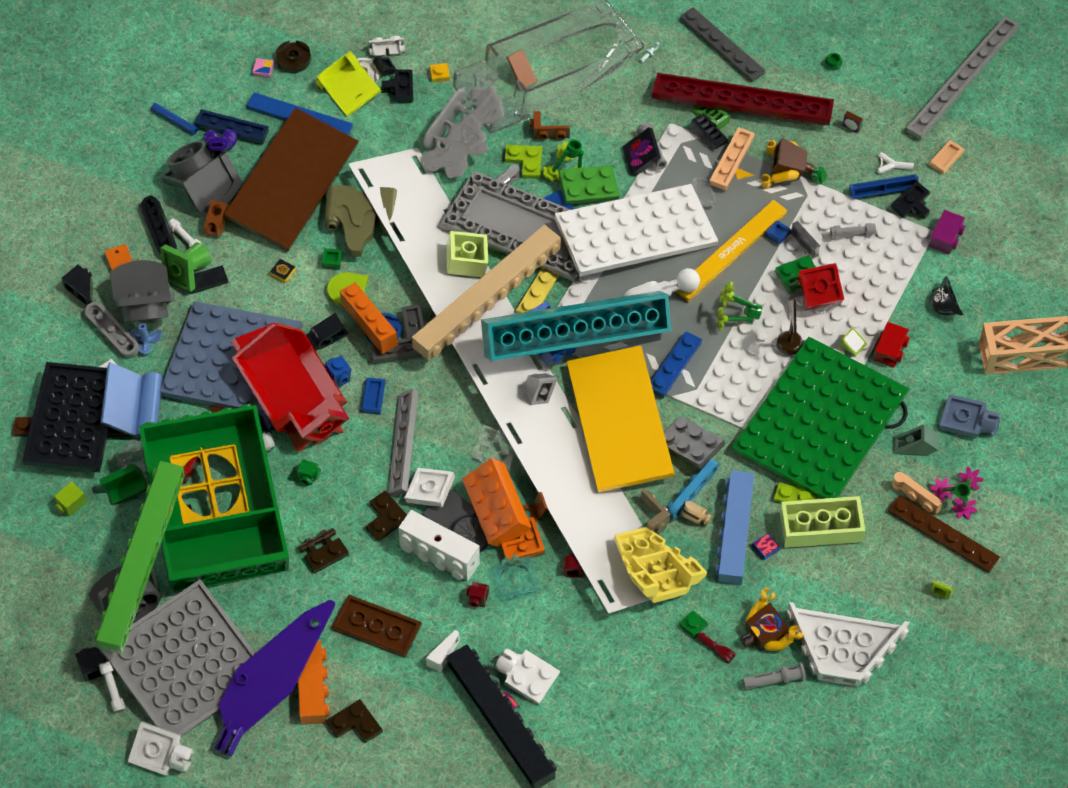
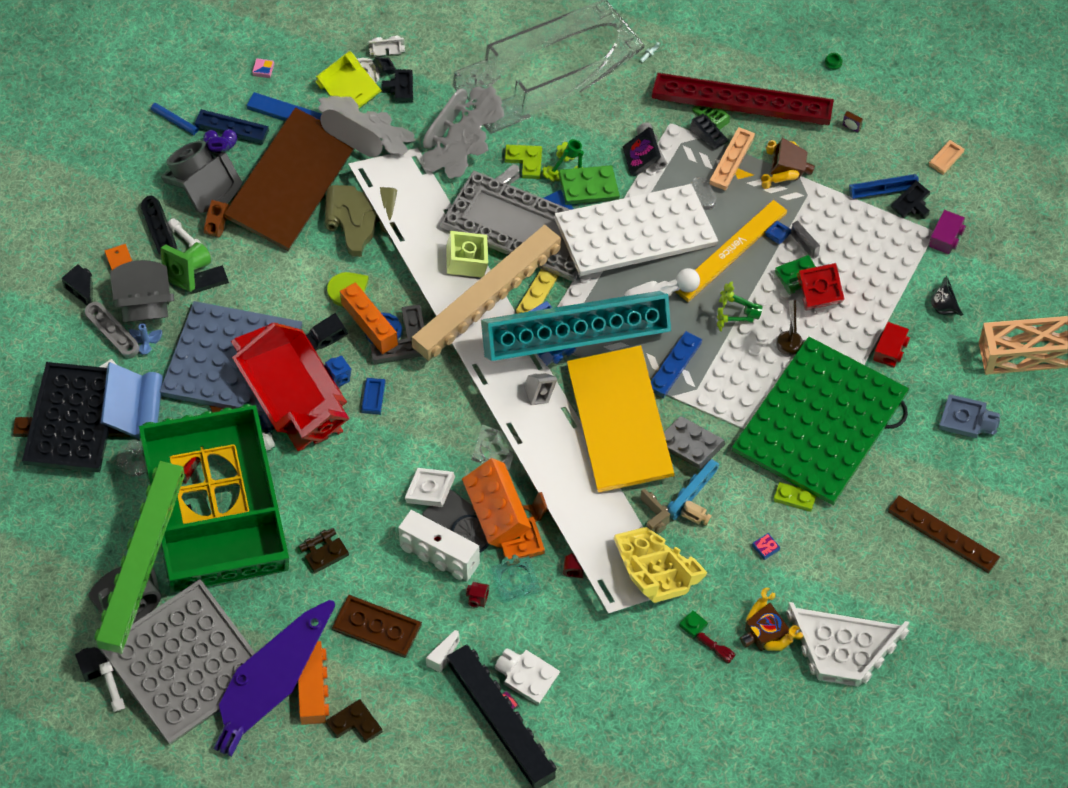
lime brick [54,482,87,517] -> none
green panel [99,463,147,505] -> none
white plate [128,722,194,775] -> none
tile [270,259,296,283] -> none
dark brown plate [276,40,312,74] -> none
green plate [297,459,321,486] -> none
green plate [321,248,343,269] -> none
dark brown plate [366,491,407,542] -> none
light grey plate [388,388,418,497] -> none
yellow plate [430,63,450,83] -> none
nougat tile [506,49,537,89] -> none
dark orange bracket [530,111,570,140] -> none
dark grey plate [680,7,765,83] -> none
medium blue brick [715,470,754,585] -> none
light grey pin [743,662,806,690] -> none
yellowish green brick [780,496,865,548] -> none
green plate [811,167,827,185] -> none
light grey bar [830,223,876,238] -> none
slope [840,328,867,357] -> none
white piece [877,152,914,174] -> none
light nougat plate [892,472,943,515] -> none
sand green slope [894,424,939,456] -> none
light grey plate [906,16,1020,140] -> none
dark pink plant [930,467,983,519] -> none
lime slope [931,580,954,600] -> none
none -> light grey plant [318,96,415,157]

